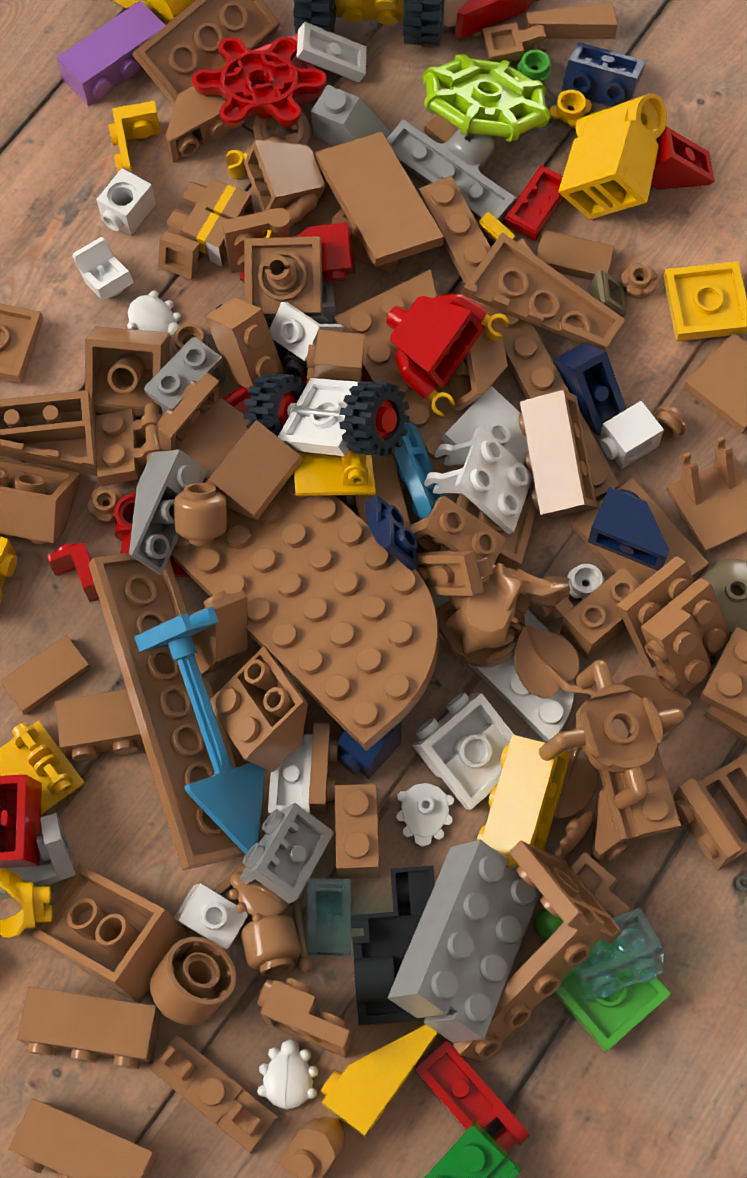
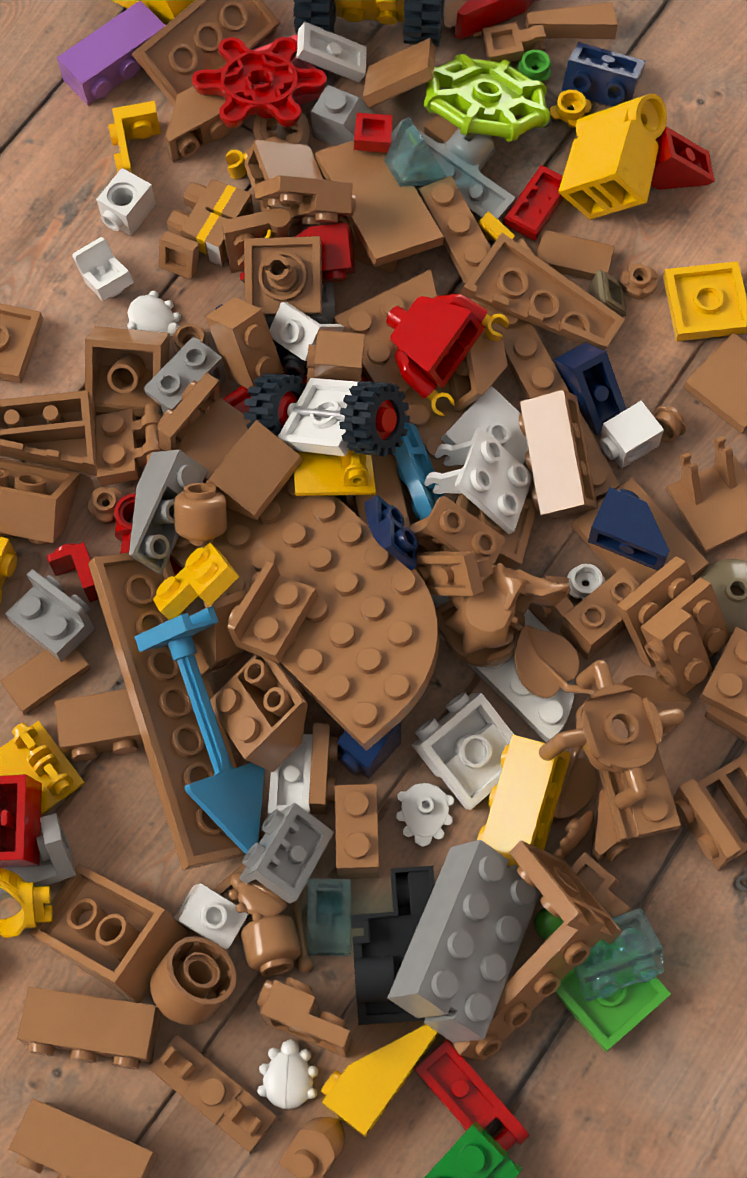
none -> light grey bracket [5,569,95,662]
none -> yellow plate [153,542,239,620]
none -> medium nougat bracket [228,561,318,664]
none -> medium nougat plate [255,175,356,227]
none -> red plate [353,112,393,153]
none -> medium nougat tile [363,38,436,108]
none -> clear light blue slope [384,117,447,187]

